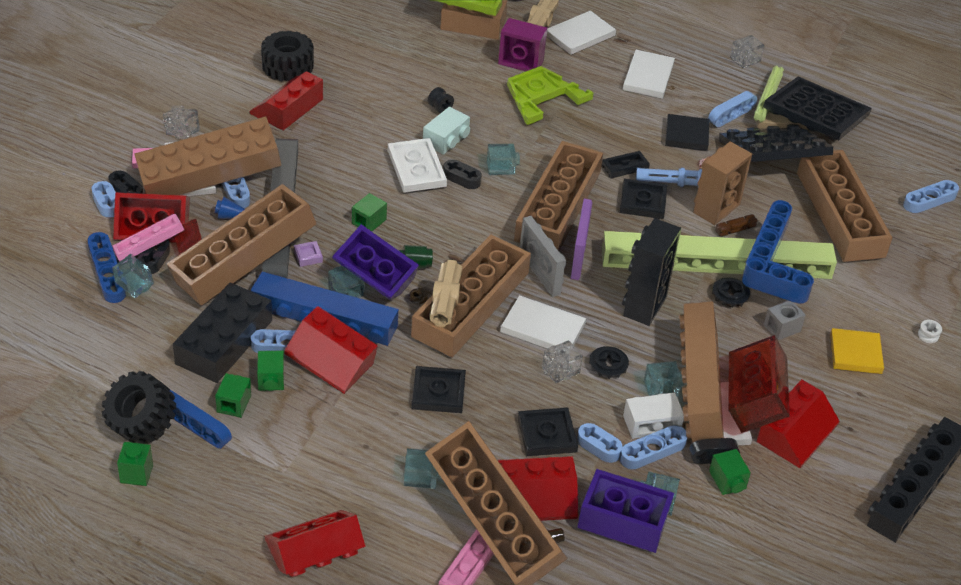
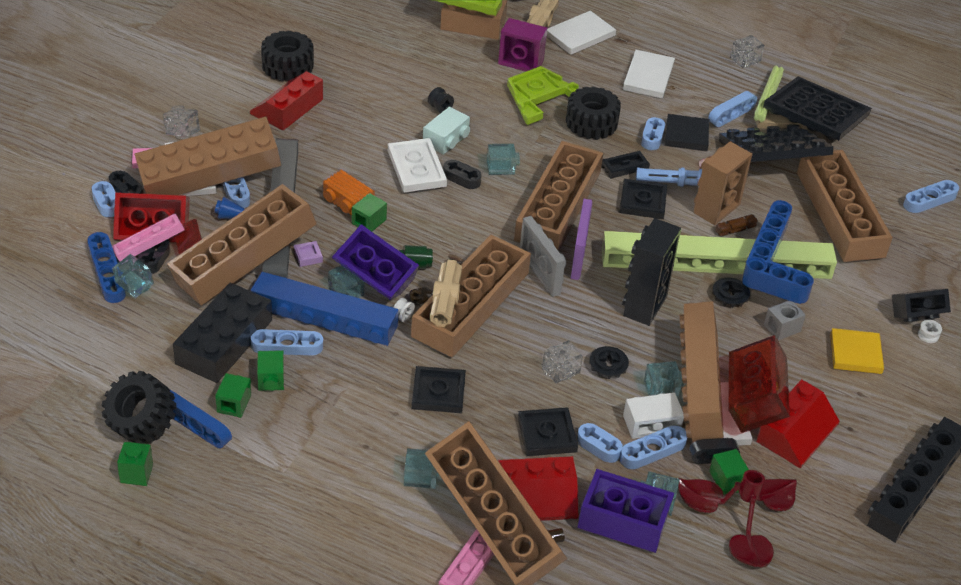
red slope [264,510,366,577] -> none
red slope [284,306,378,394] -> none
white tile [500,295,586,356] -> none
none -> orange brick [323,169,375,216]
none -> white bush [393,298,415,322]
none -> black tyre [566,86,621,139]
none -> light blue beam [641,117,665,150]
none -> dark red plant [677,470,797,568]
none -> black brick [892,289,951,322]

